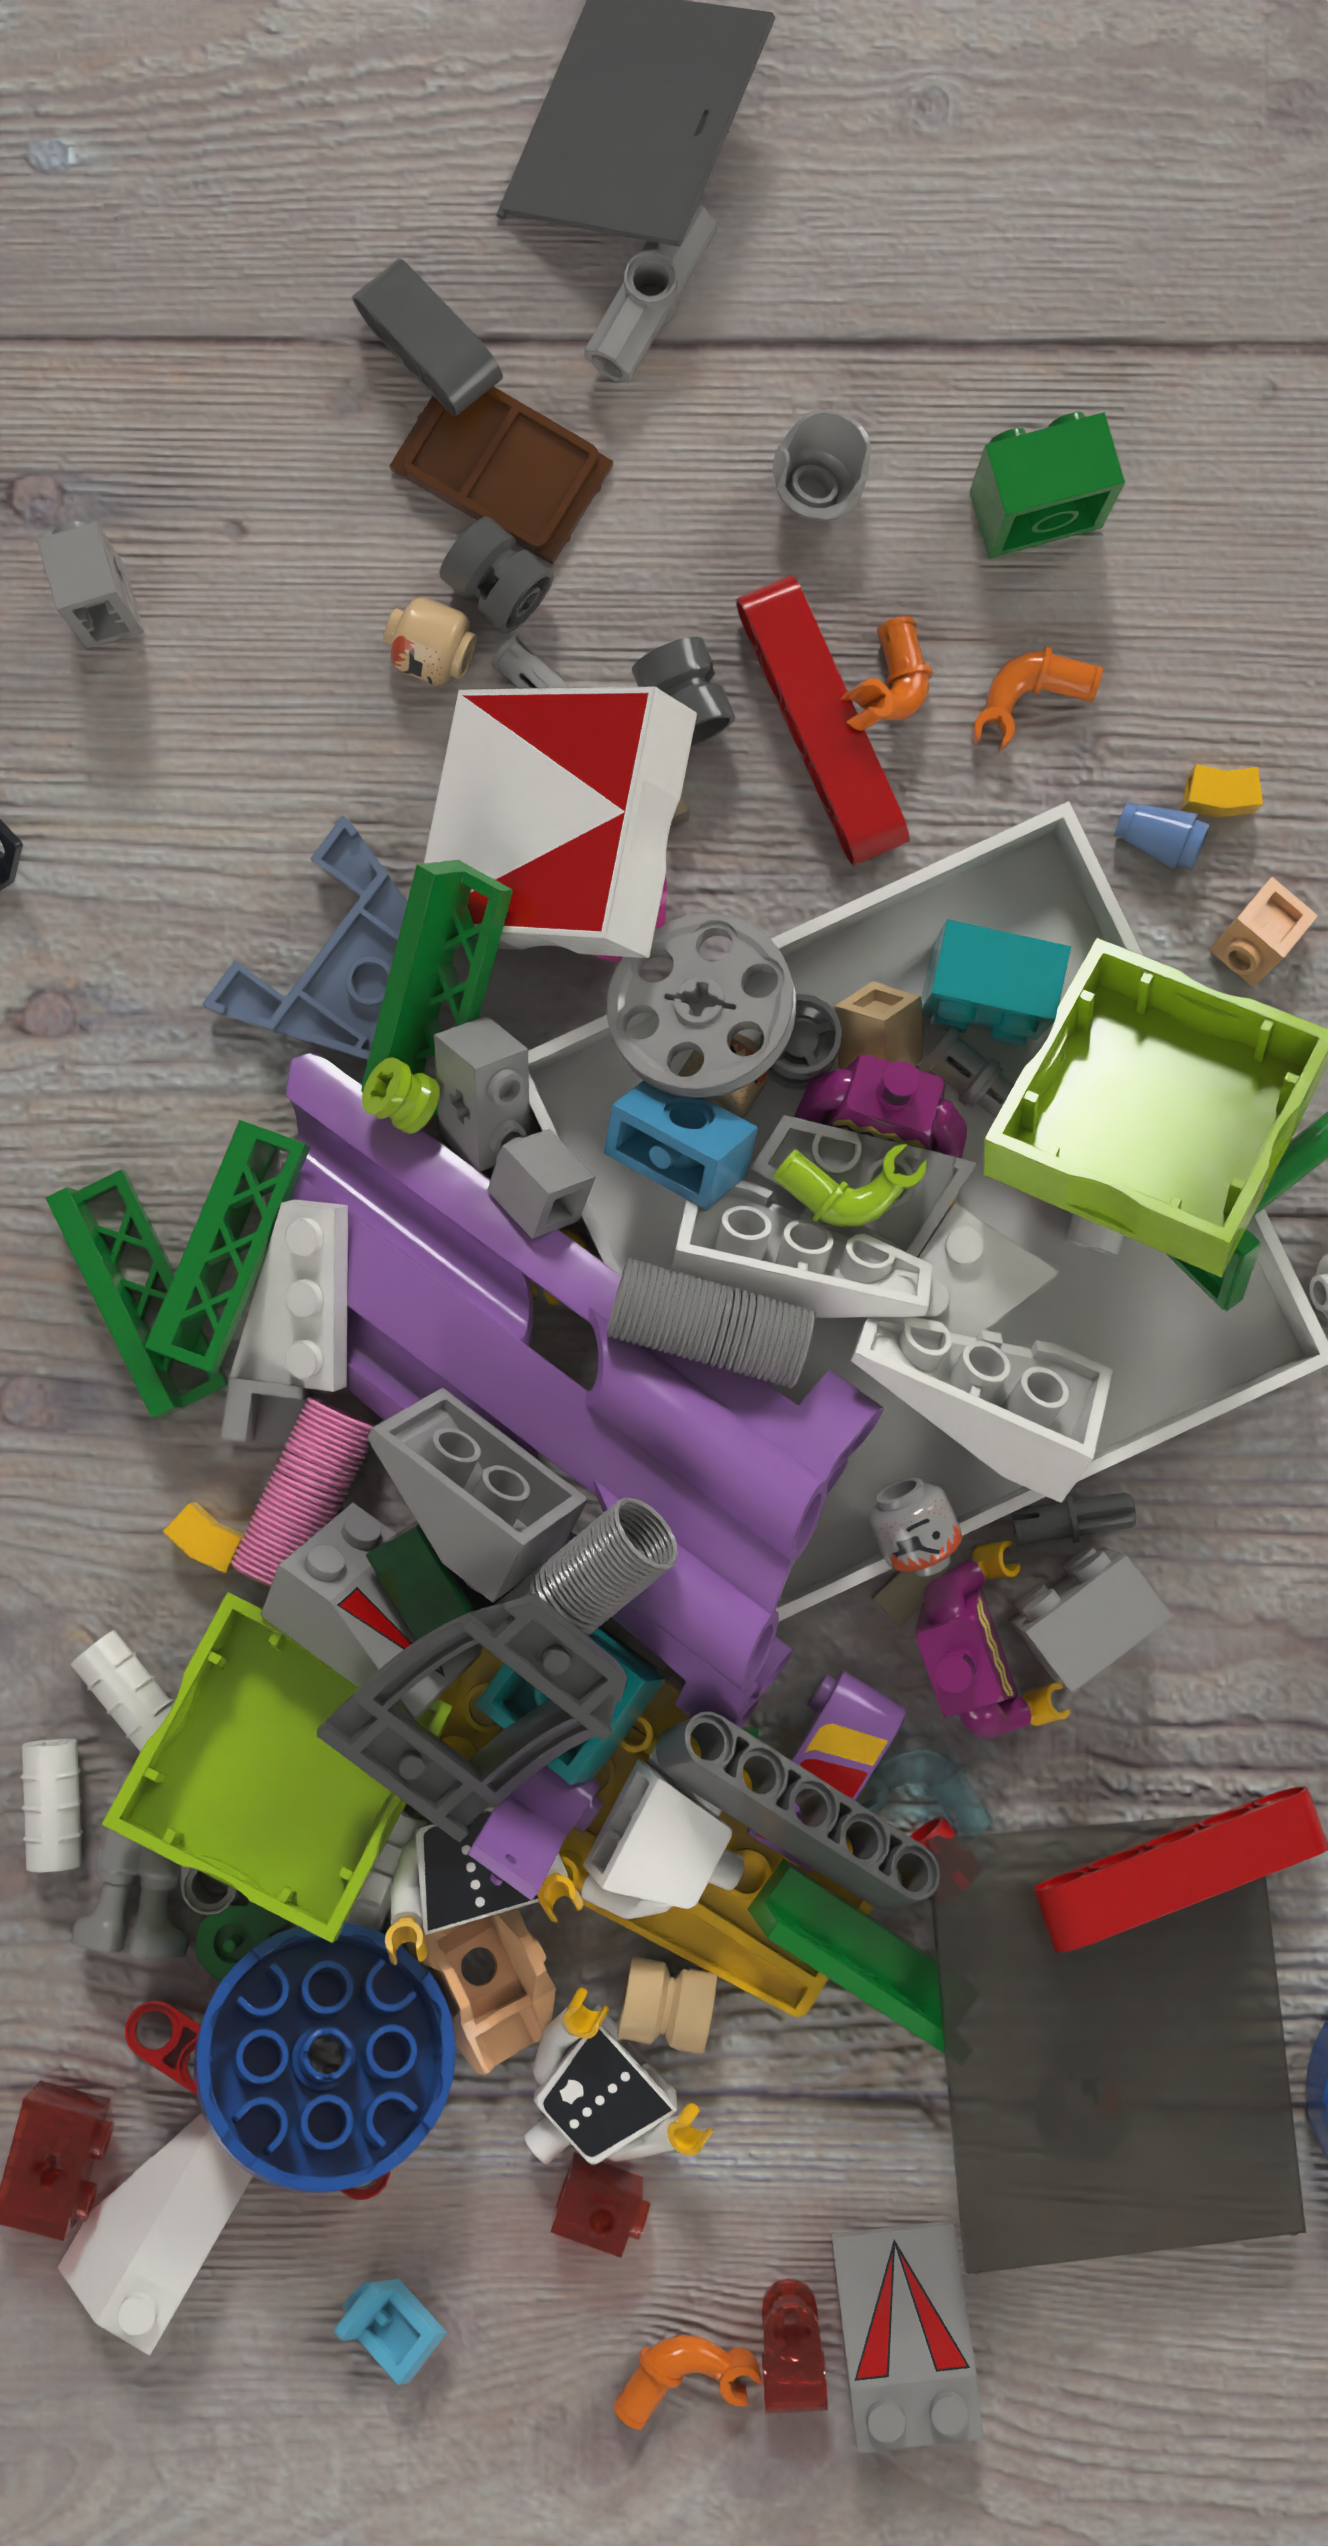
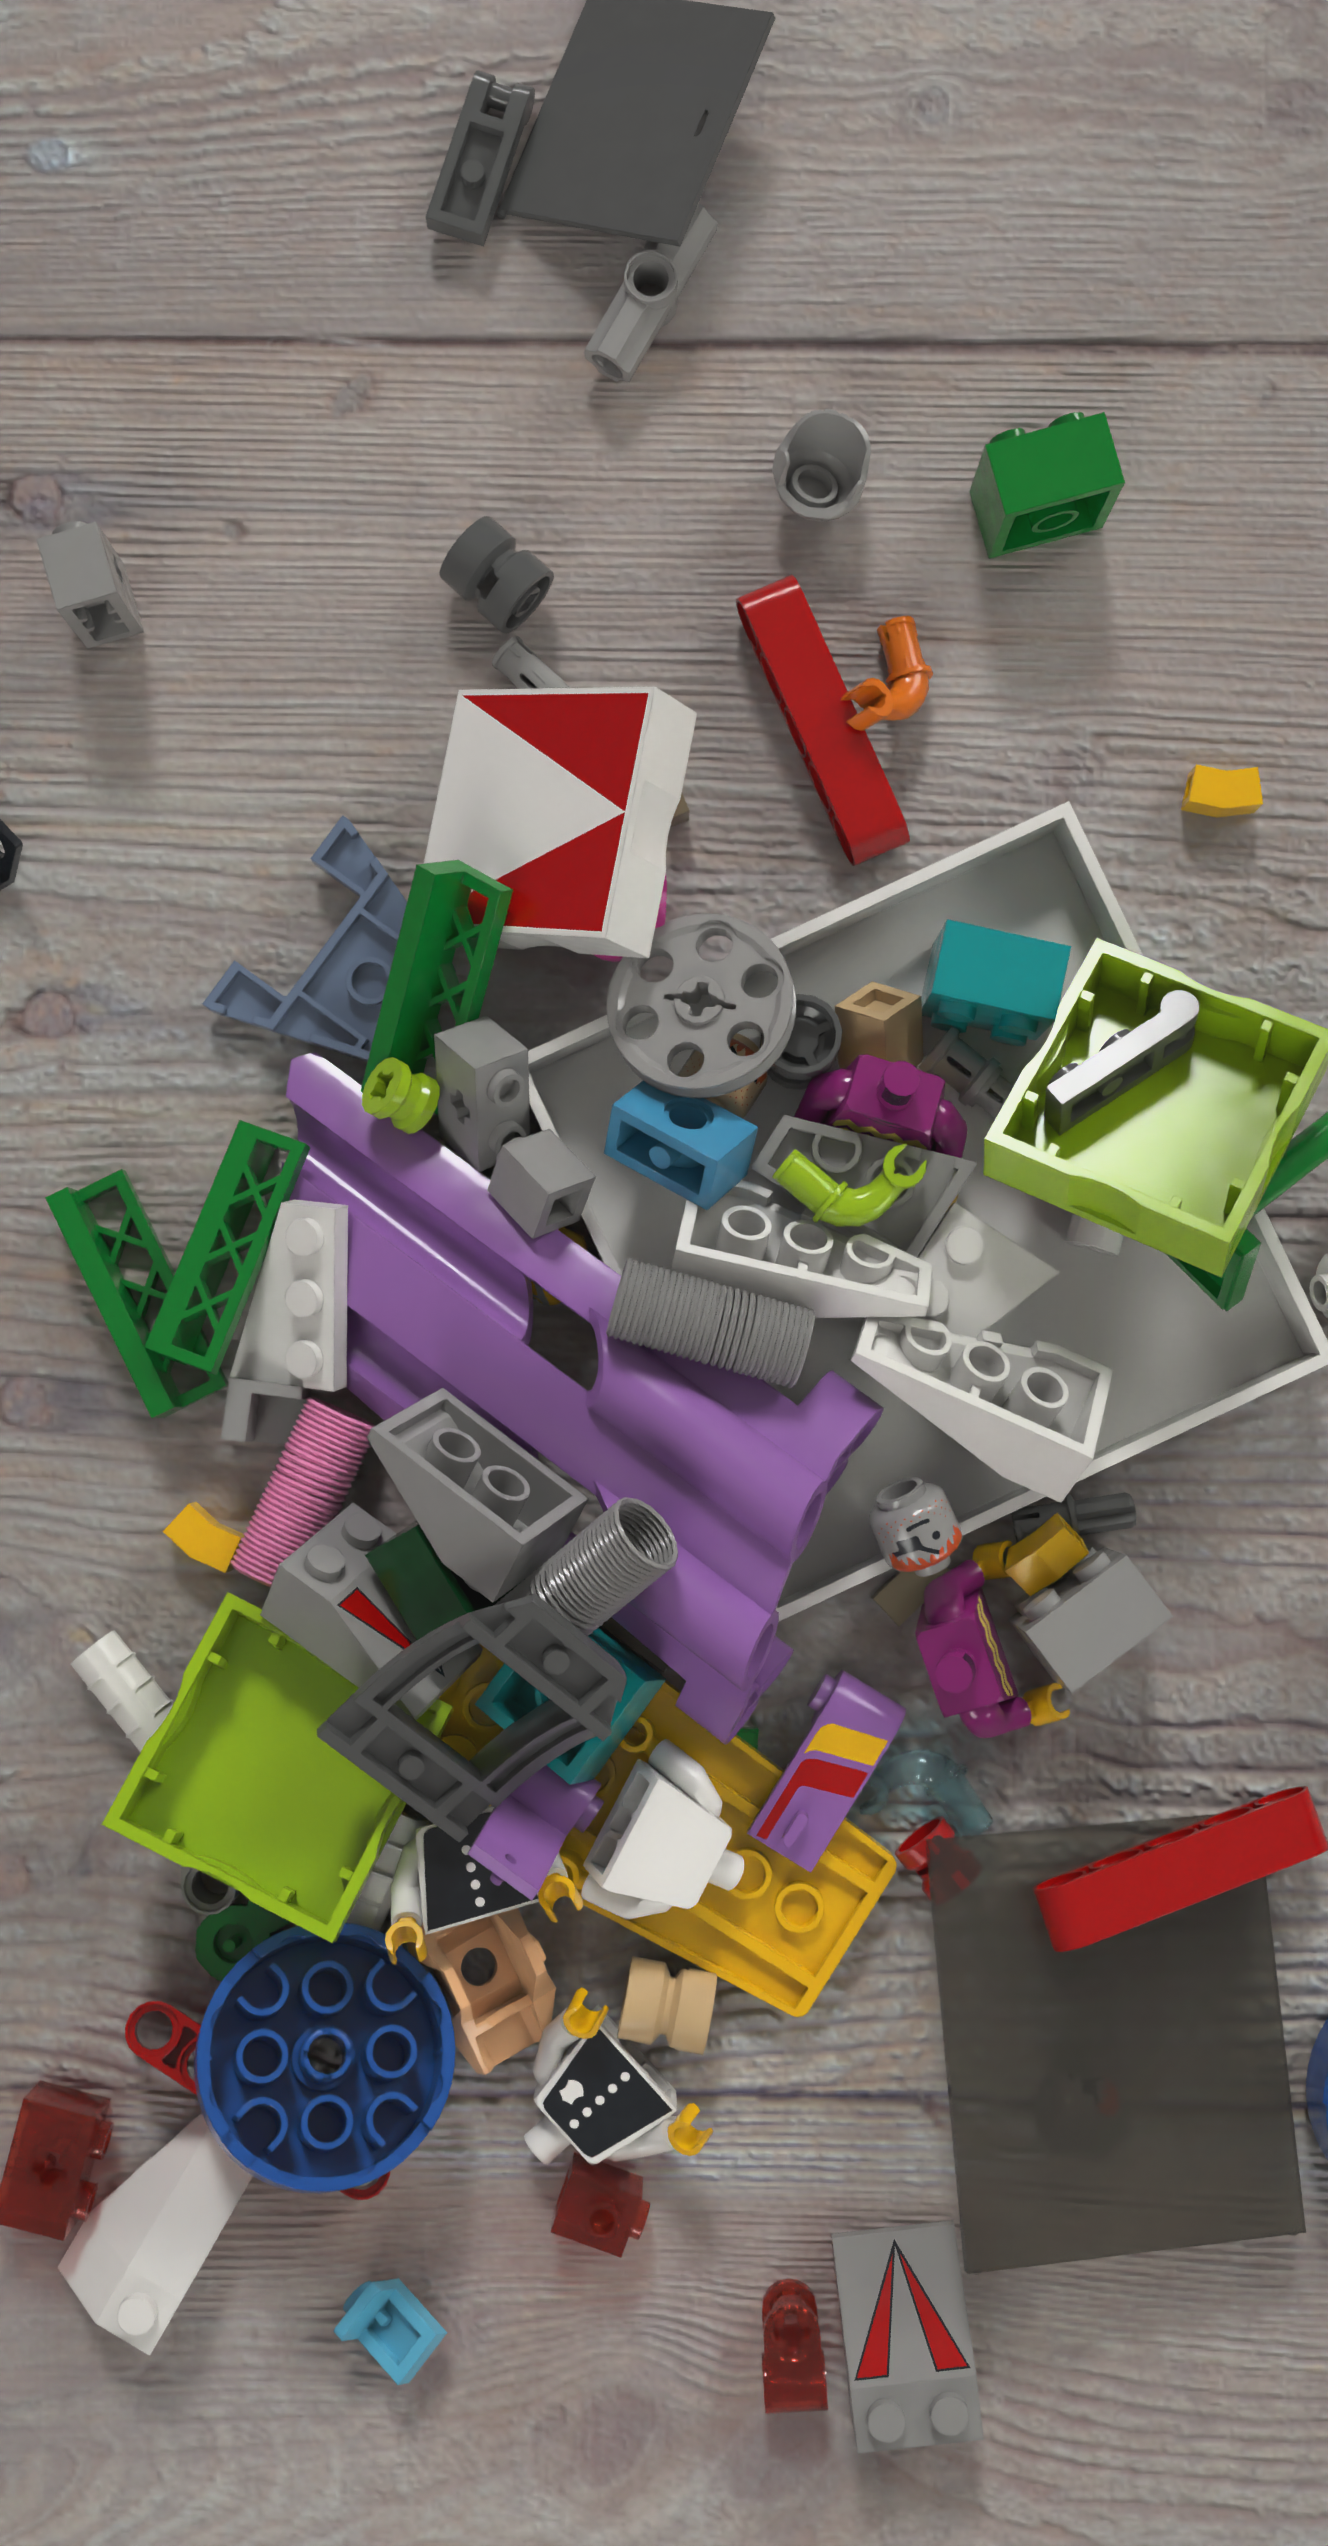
white axle [20,1739,84,1872] -> none
light grey piece [71,1773,189,1958] -> none
dark grey beam [352,258,503,417] -> none
tan head [383,596,477,687] -> none
reddish brown piece [389,386,613,565] -> none
orange piece [613,2334,762,2430] -> none
dark grey wheel [632,637,735,746] -> none
dark grey beam [656,1712,940,1910] -> none
green fence [747,1858,979,2065] -> none
orange piece [971,646,1103,753] -> none
medium blue cone [1114,802,1210,871] -> none
light nougat bracket [1210,877,1318,986] -> none
none -> dark grey plate [425,70,535,247]
none -> yellow piece [1005,1513,1089,1596]
none -> dark grey plate [1044,990,1199,1136]

